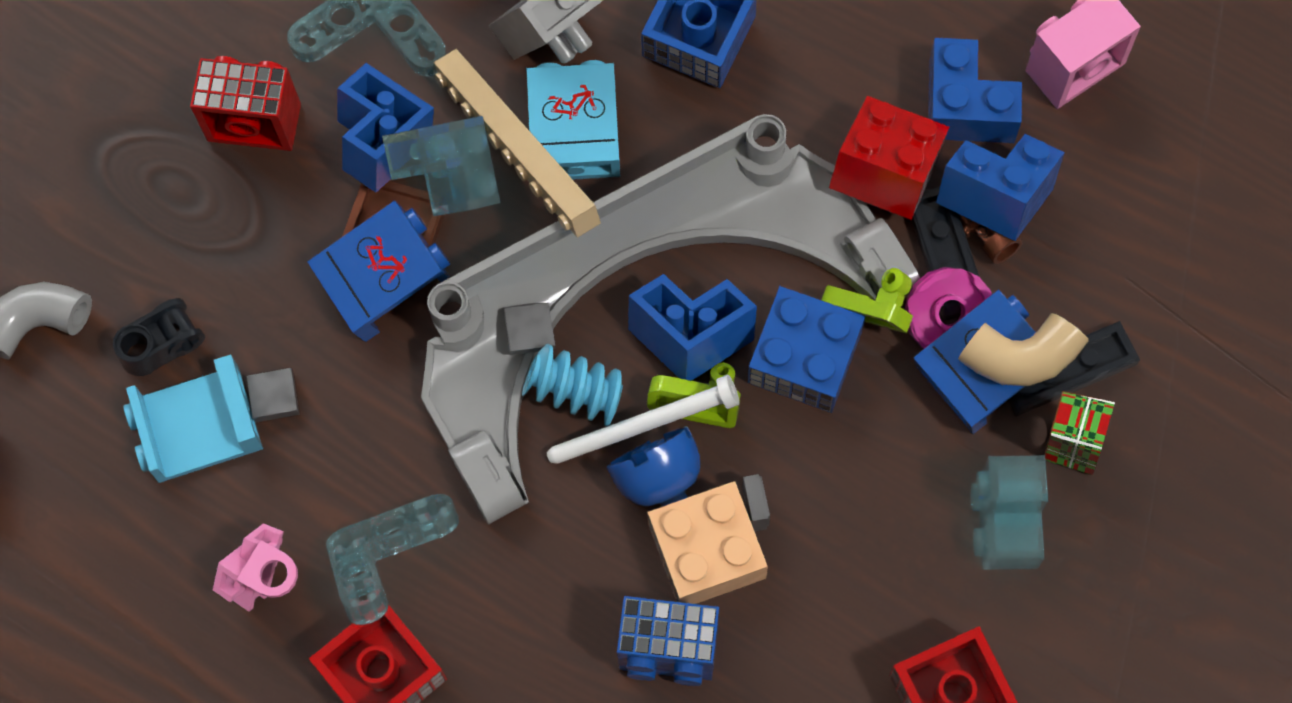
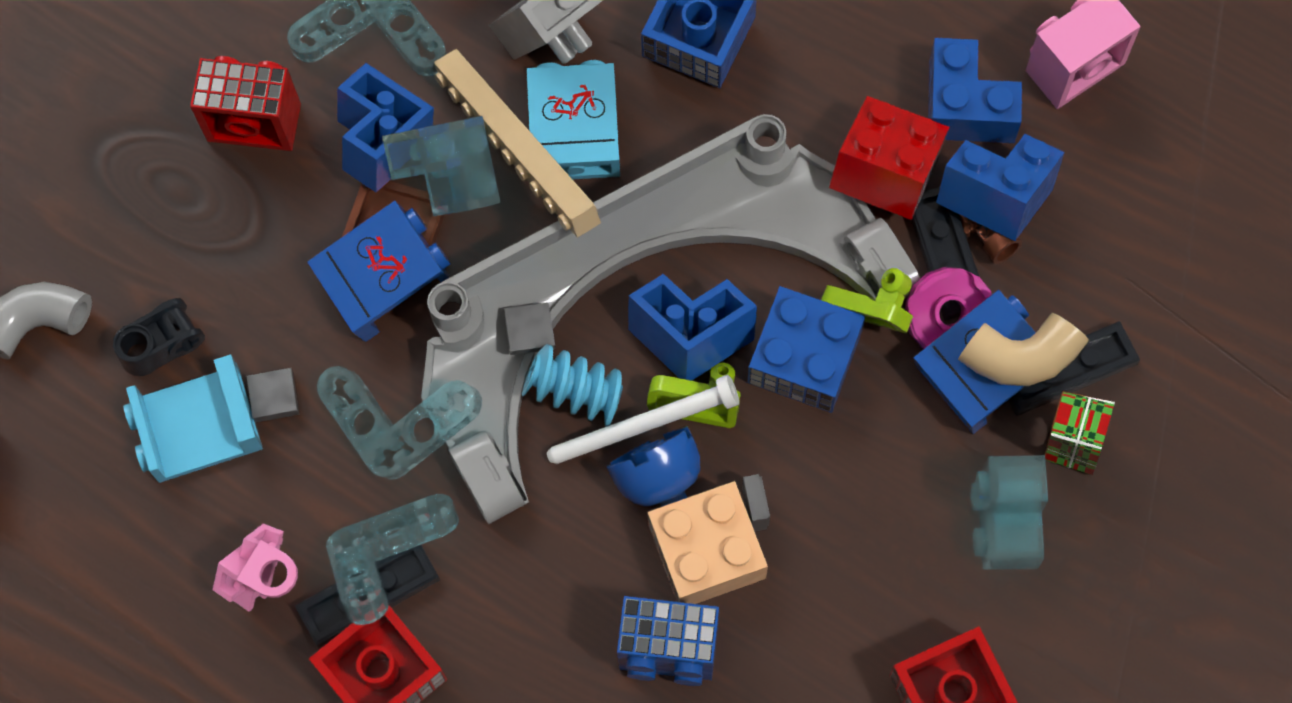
none -> black tile [295,538,440,649]
none -> clear light blue beam [317,366,482,479]

